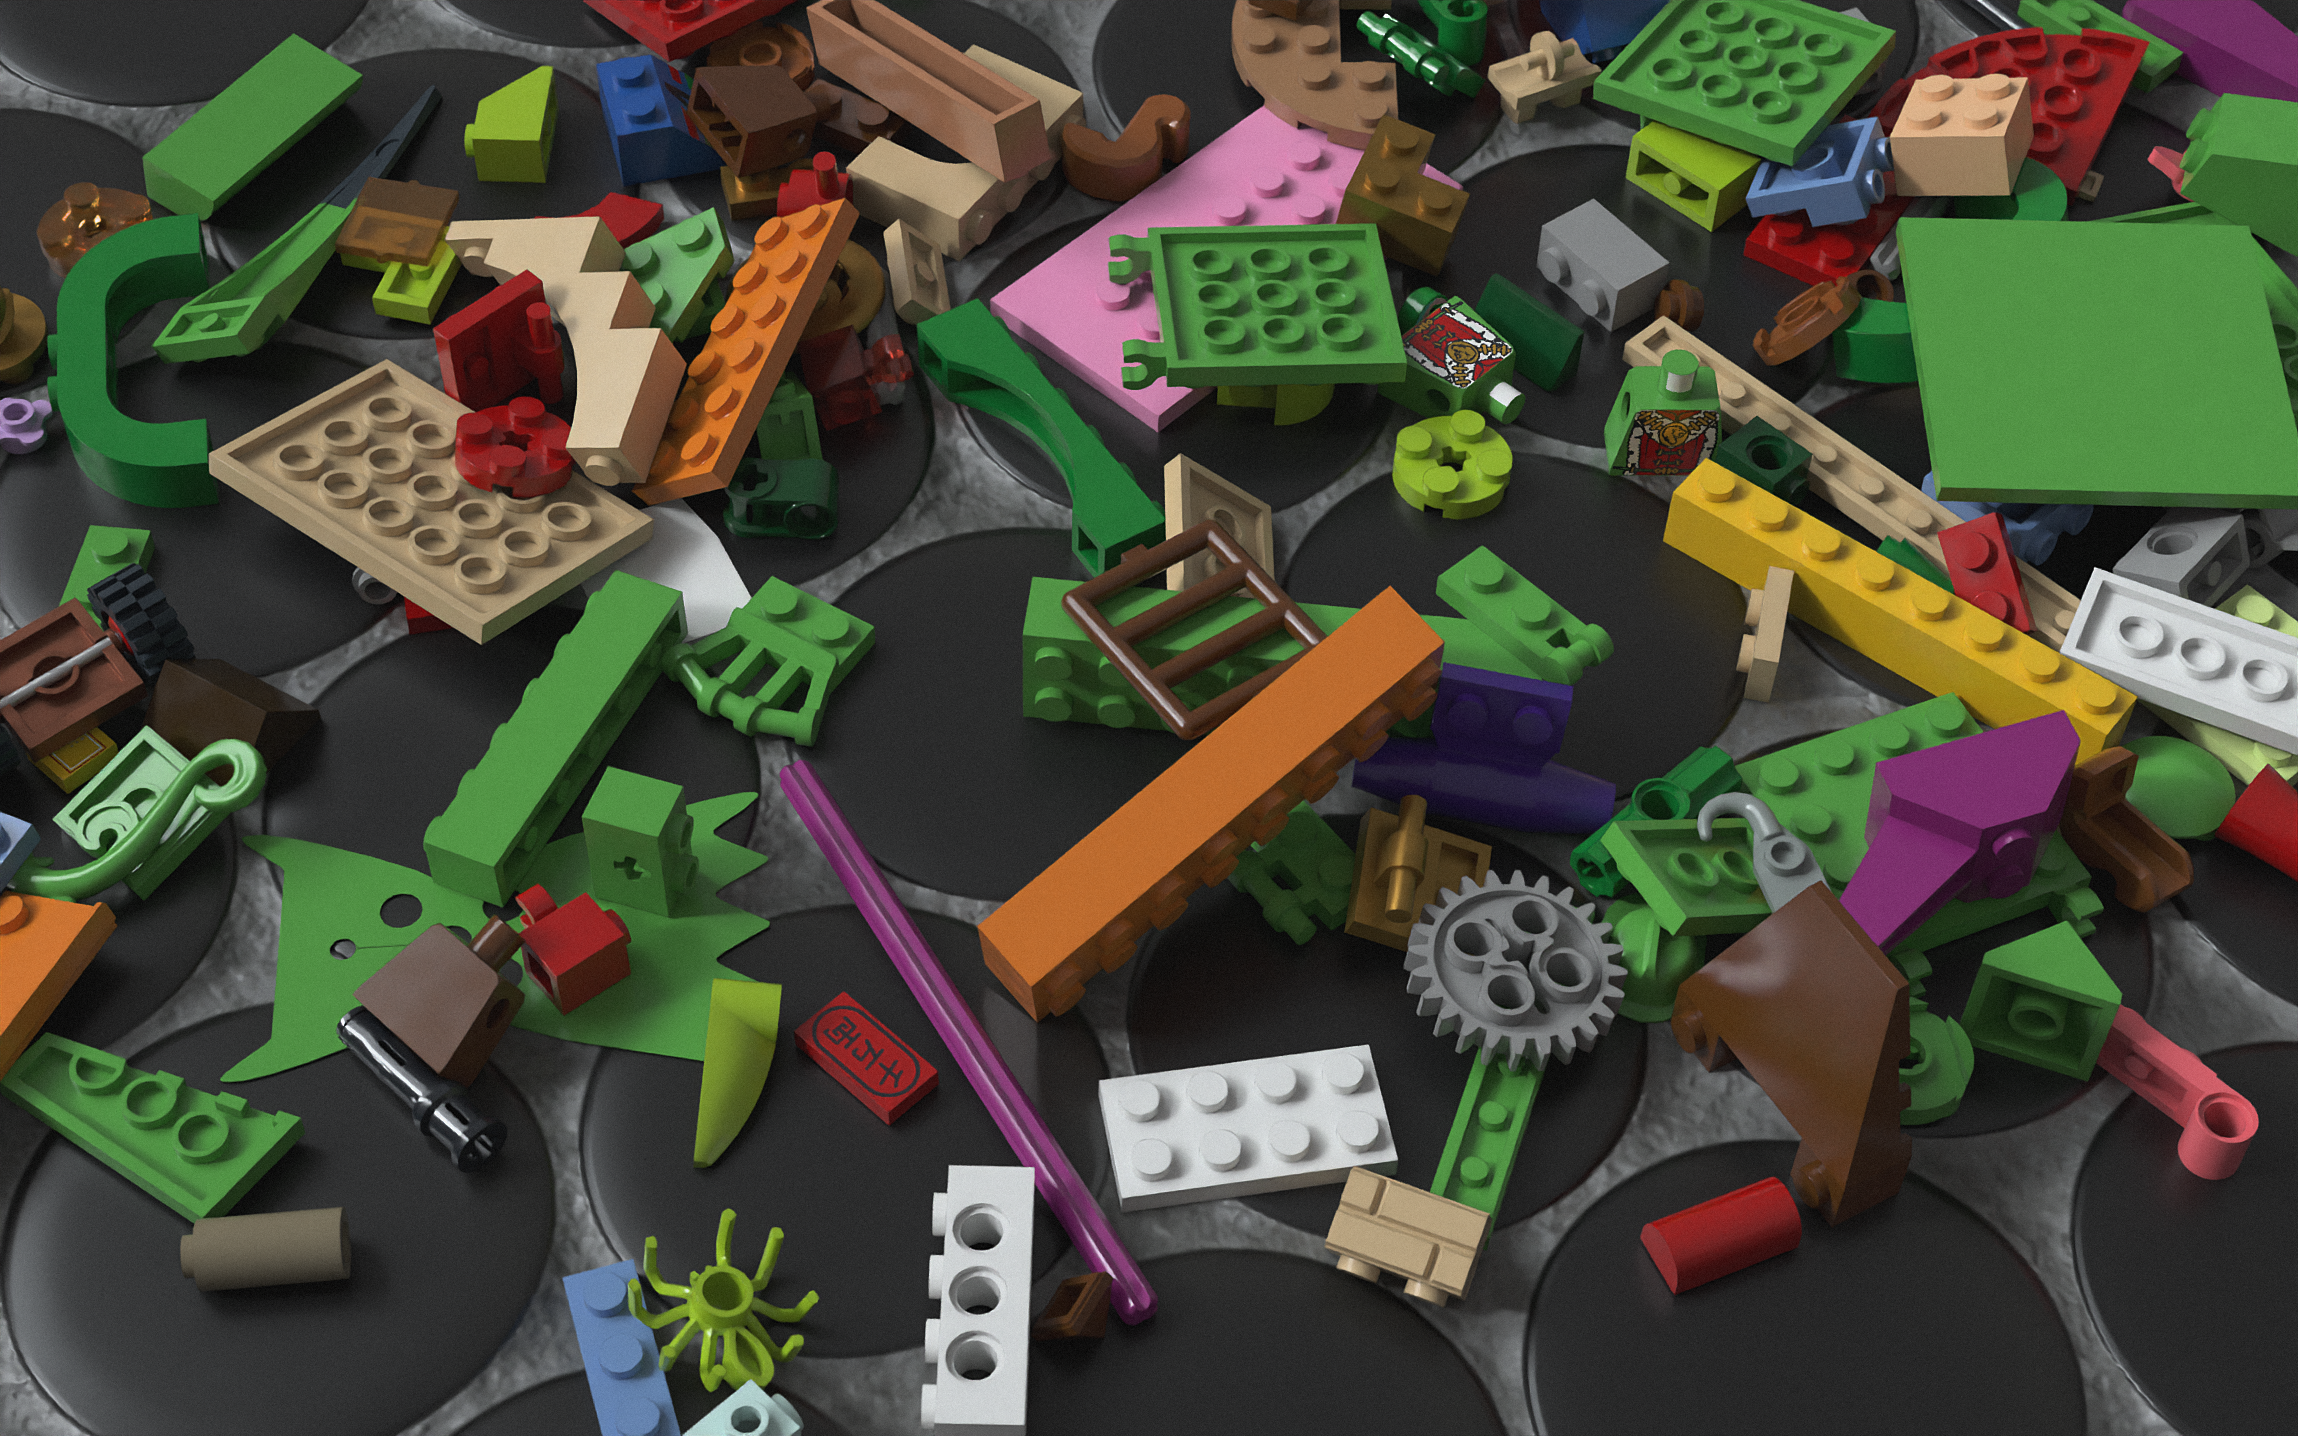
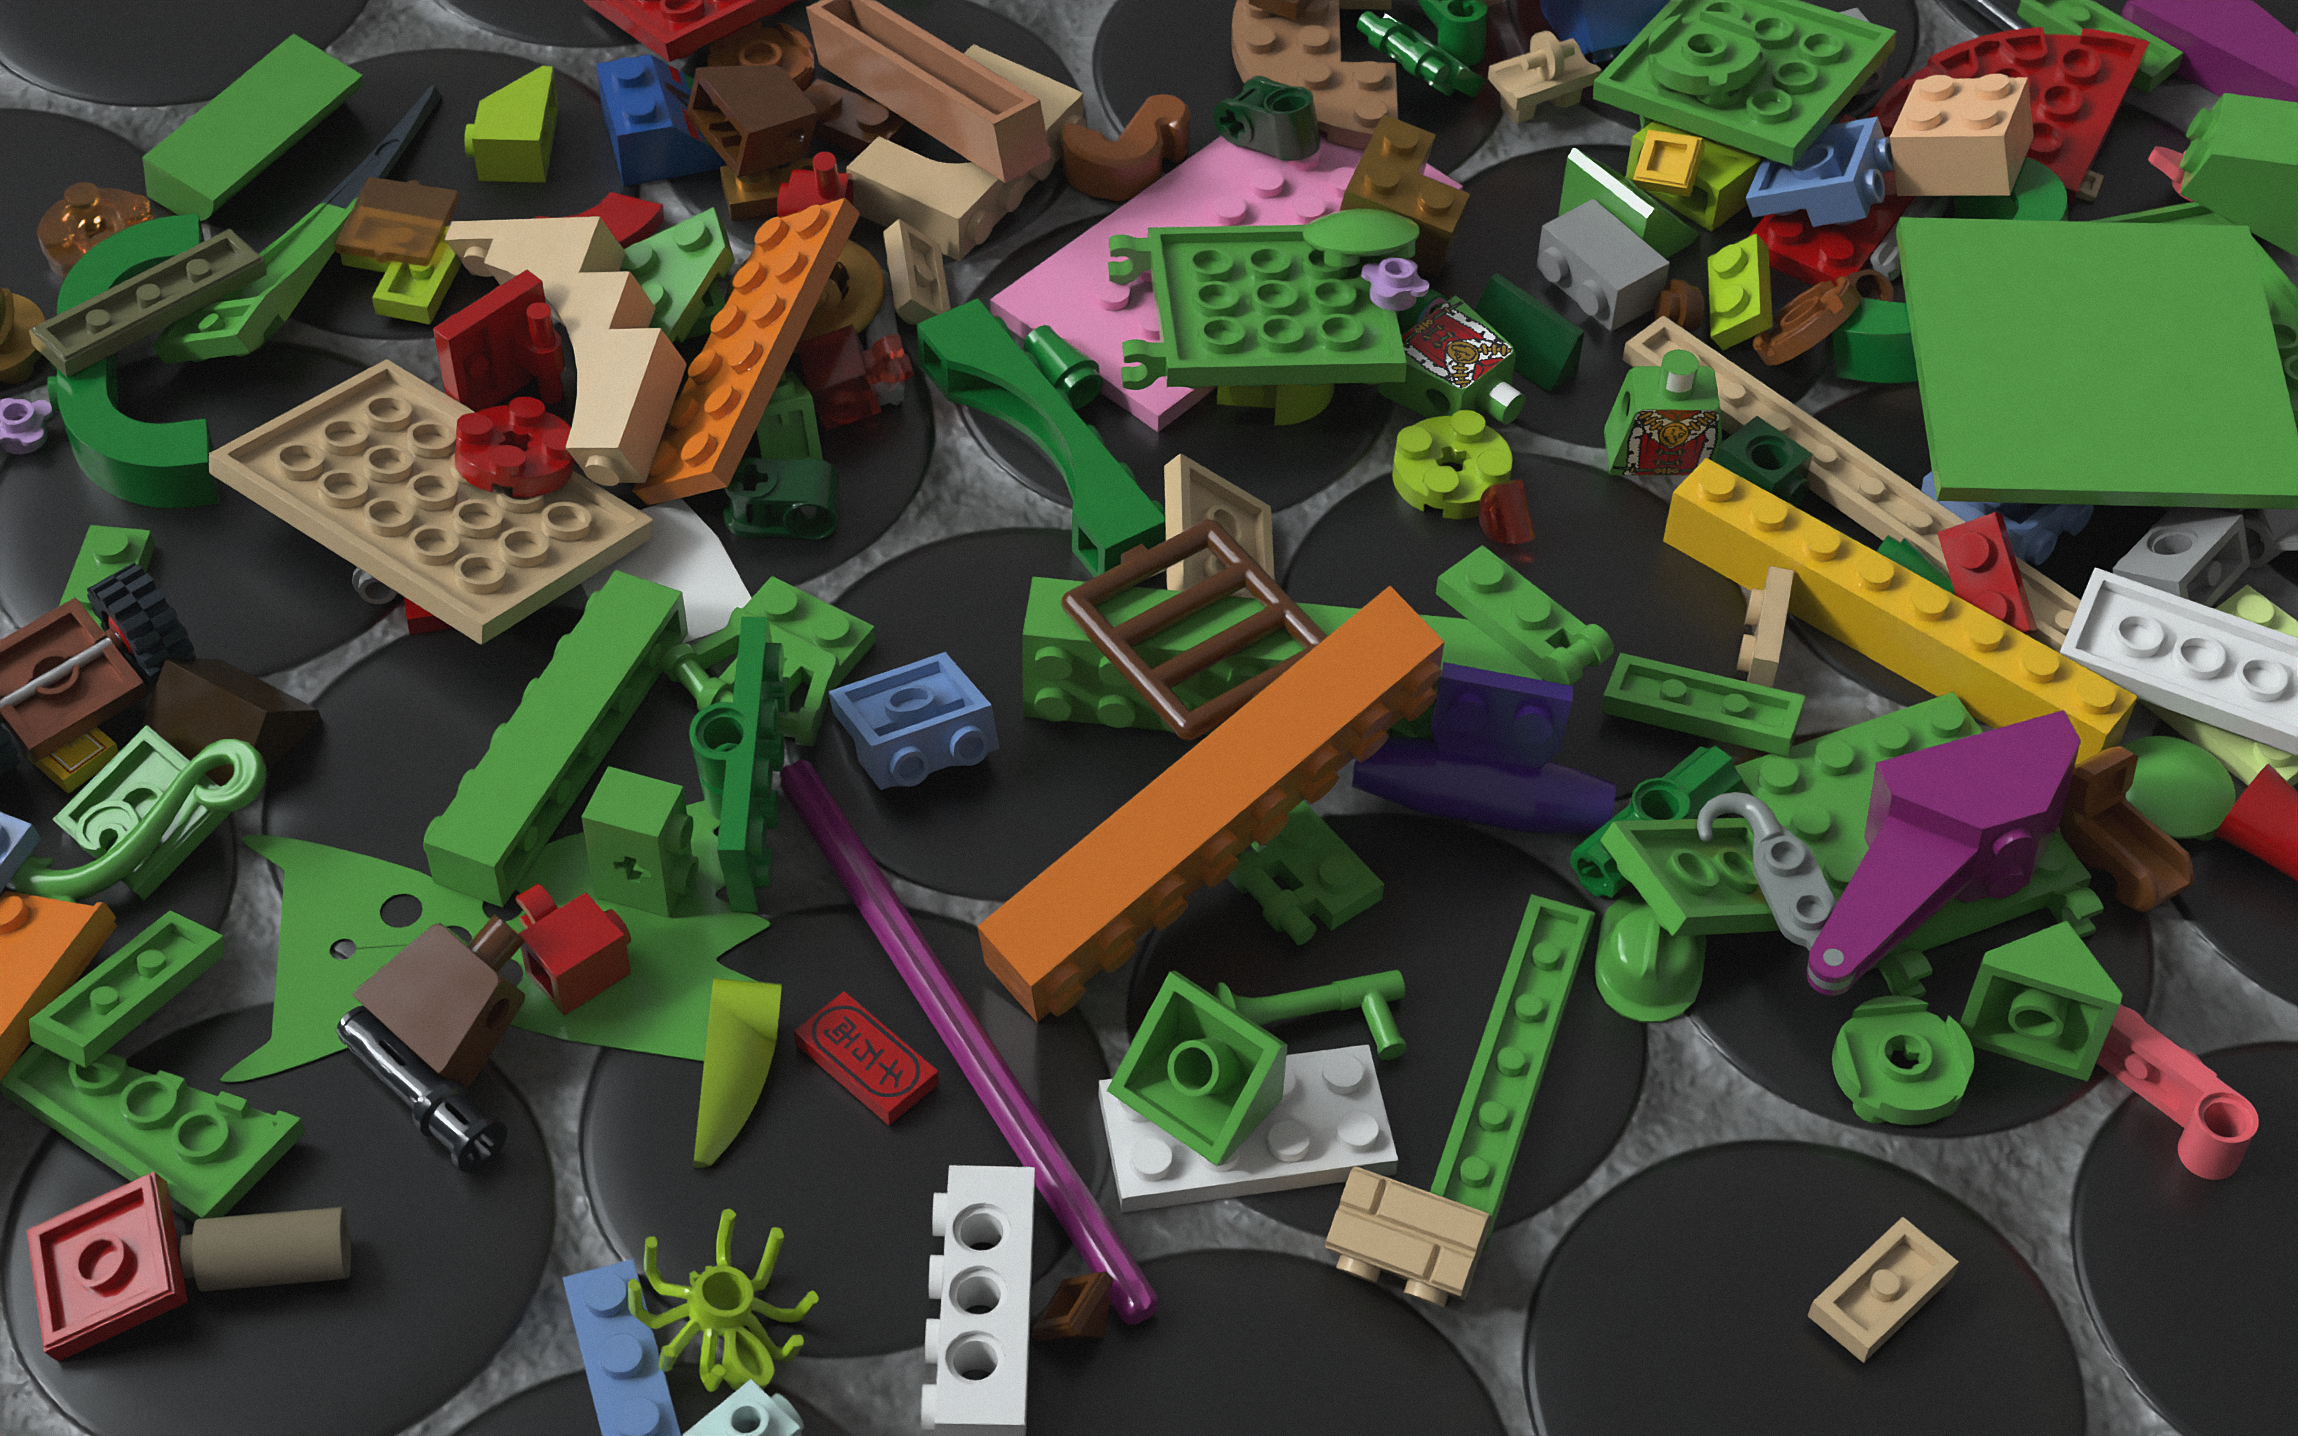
pearl gold plate [1344,795,1492,956] -> none
light grey gear [1404,870,1627,1071] -> none
red brick [1640,1177,1802,1295] -> none
reddish brown wedge [1670,880,1912,1227] -> none
none -> tile [26,1171,188,1362]
none -> olive tile [29,229,267,377]
none -> bright green plate [29,910,225,1068]
none -> green plate [689,617,790,912]
none -> medium blue plate [828,652,1000,790]
none -> green cone [1023,325,1103,410]
none -> bright green slope [1107,971,1288,1166]
none -> dark green piece [1213,75,1321,161]
none -> bright green piece [1214,970,1407,1060]
none -> bright green dish [1303,209,1419,267]
none -> lavender plate [1362,258,1429,311]
none -> clear red plate [1478,479,1535,544]
none -> bright green slope [1559,148,1699,259]
none -> bright green plate [1602,653,1806,757]
none -> yellow tile [1633,130,1705,197]
none -> bright green plate [1648,11,1761,104]
none -> lime plate [1708,233,1773,350]
none -> tan plate [1808,1217,1959,1363]

